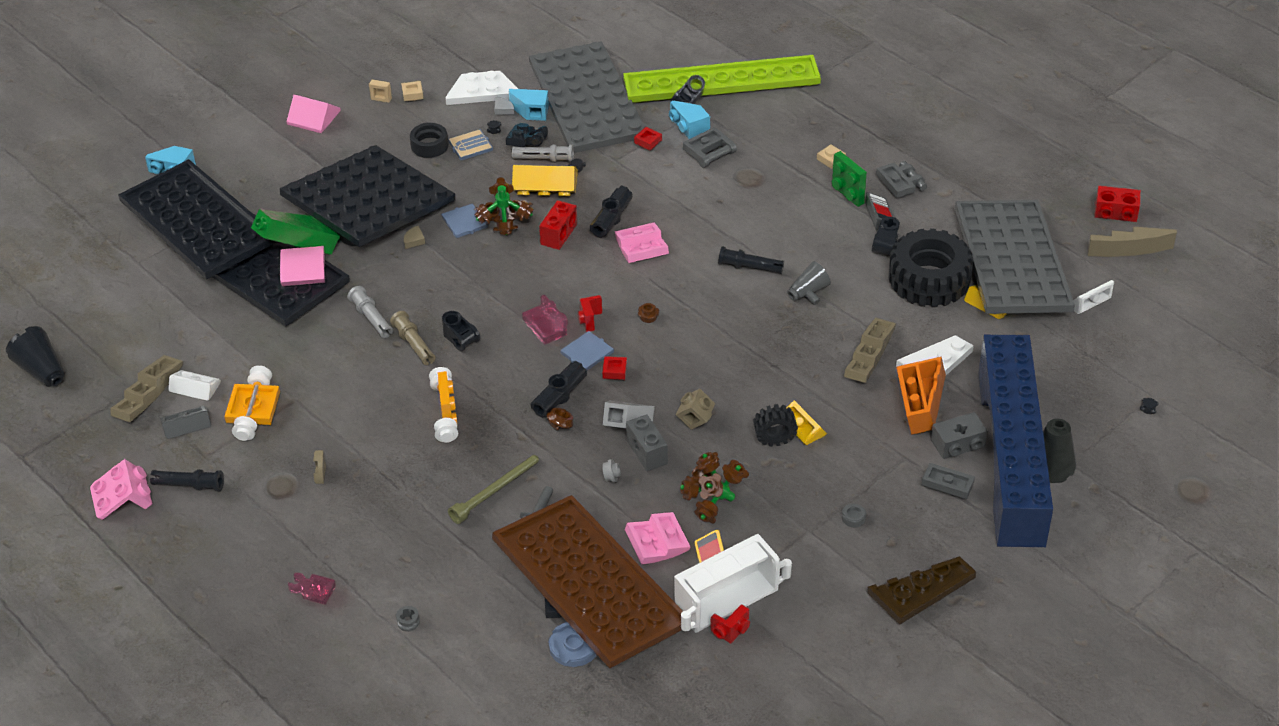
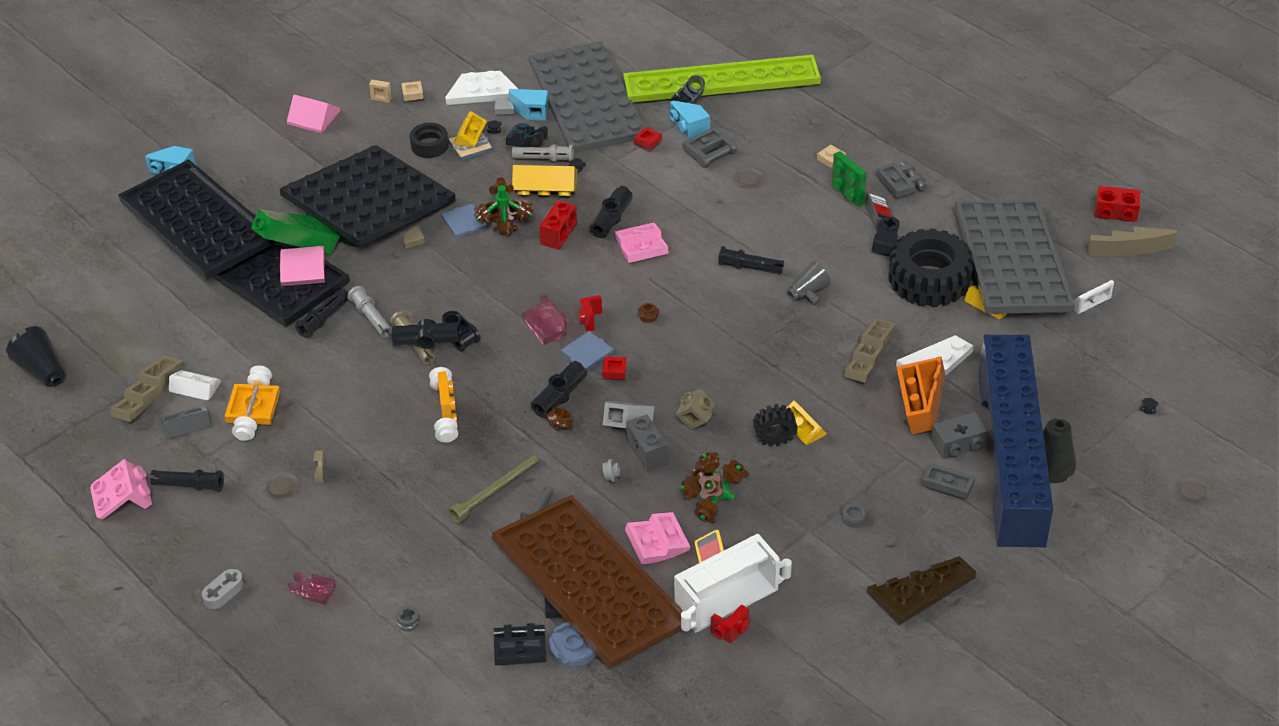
none -> light grey beam [202,569,244,609]
none -> black pin [295,288,349,338]
none -> black piece [391,319,462,349]
none -> yellow slope [453,111,487,147]
none -> black plate [494,623,546,665]

